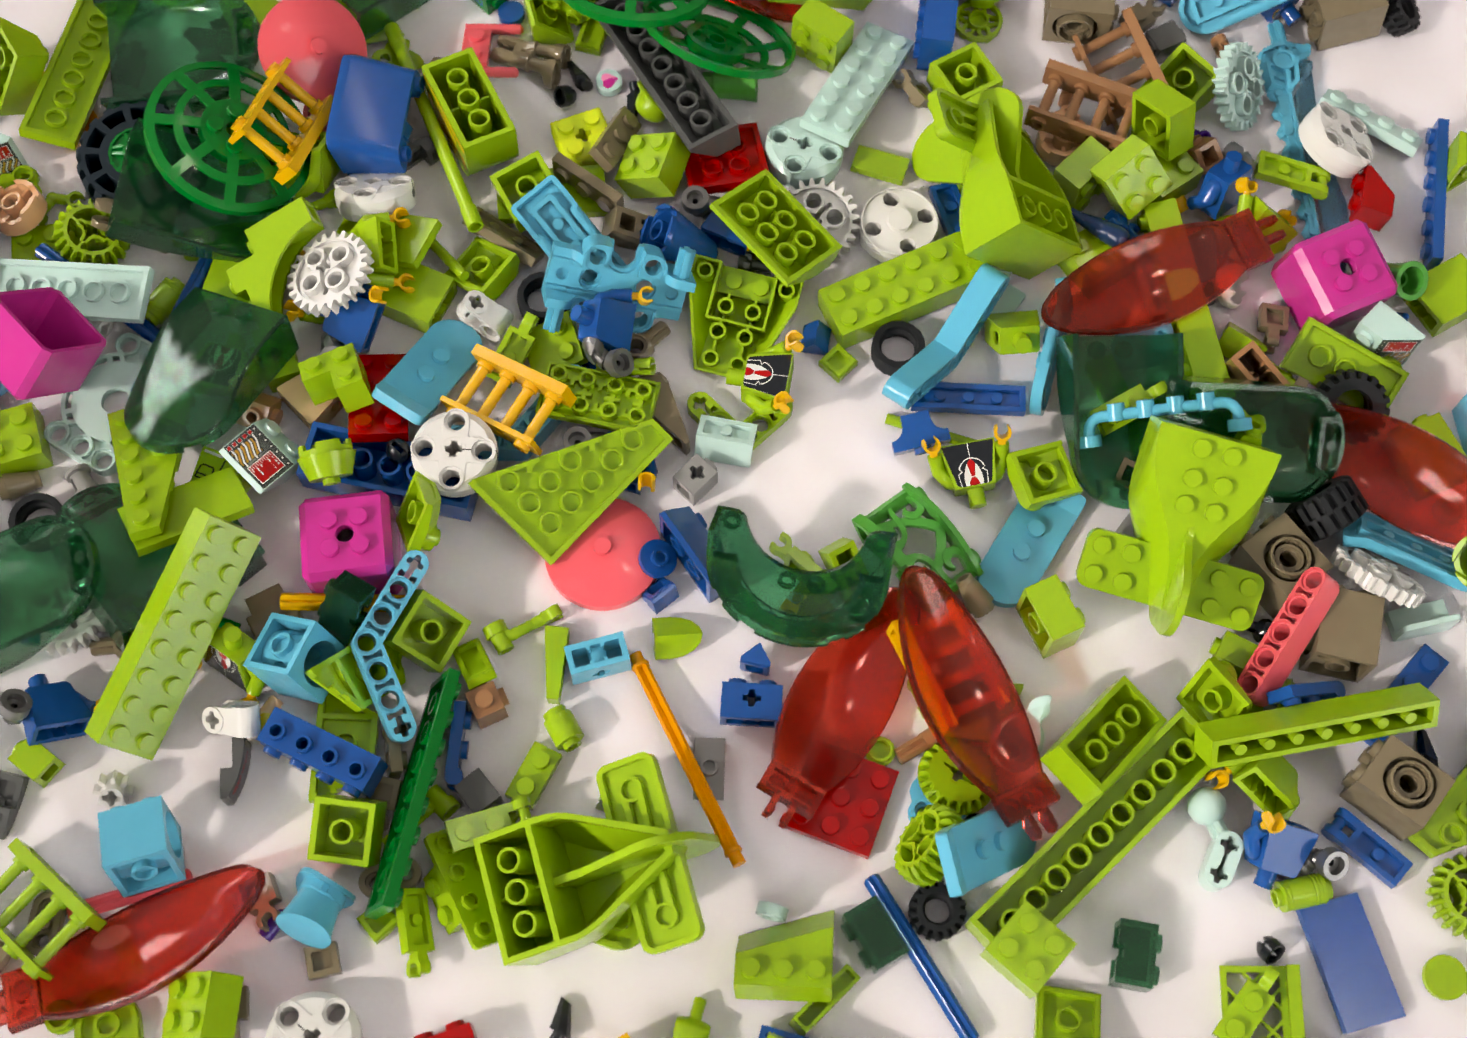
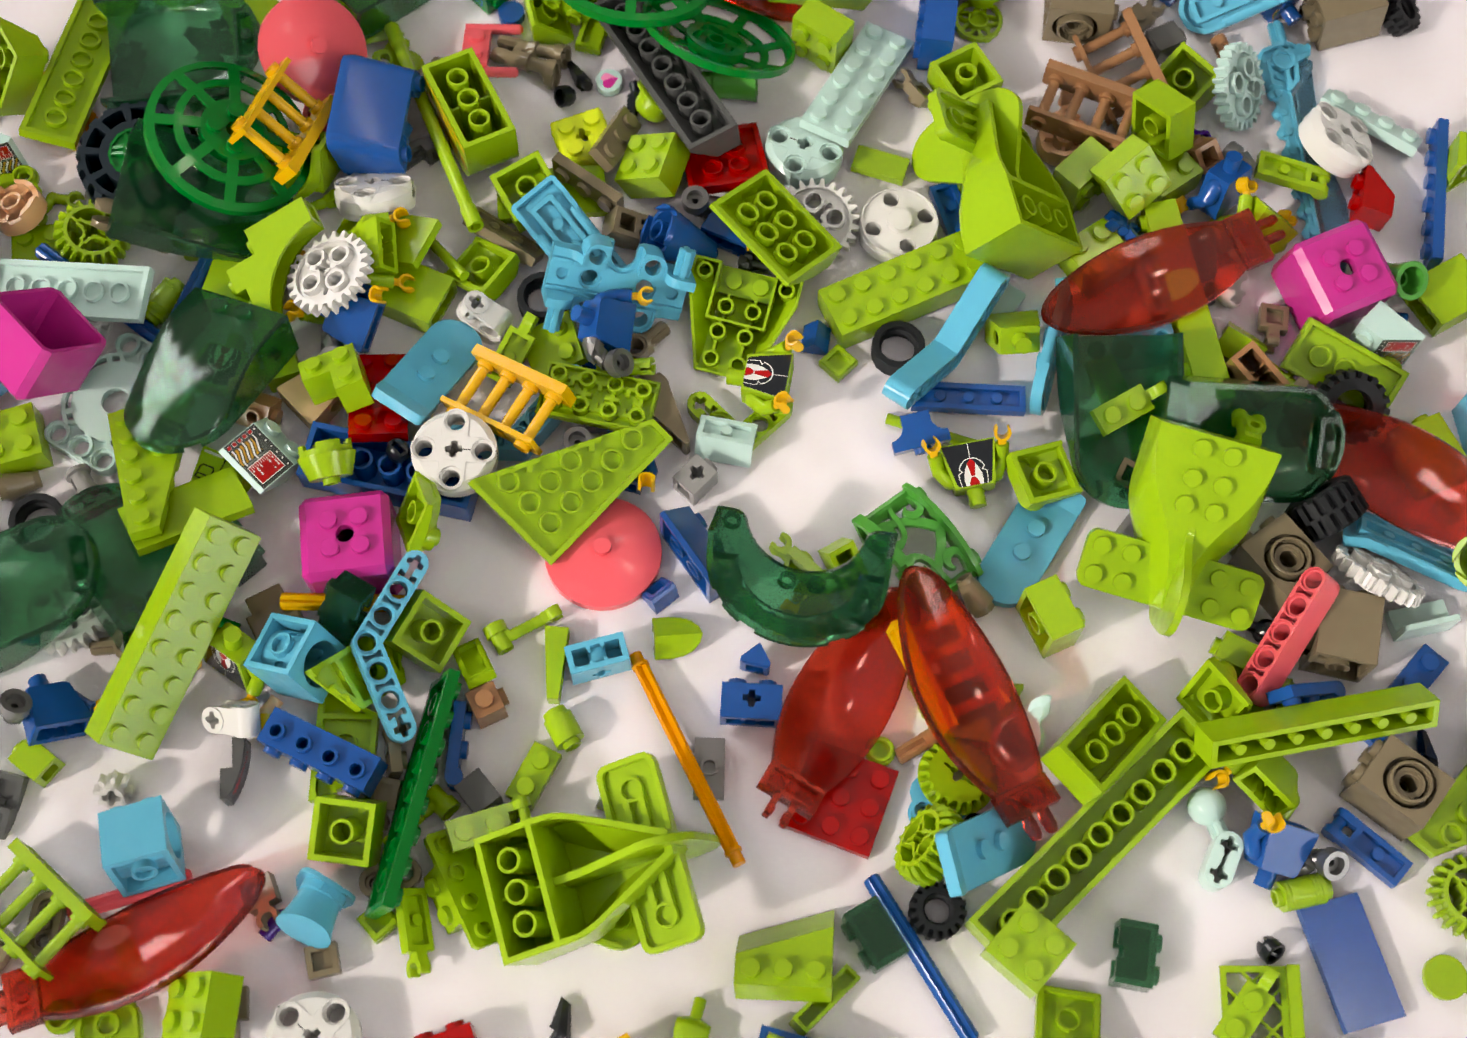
blue piece [638,539,677,579] -> none
light aqua tile [756,901,789,923] -> none
dark blue piece [1070,207,1130,249] -> none
medium azure bar [1078,391,1253,449] -> none

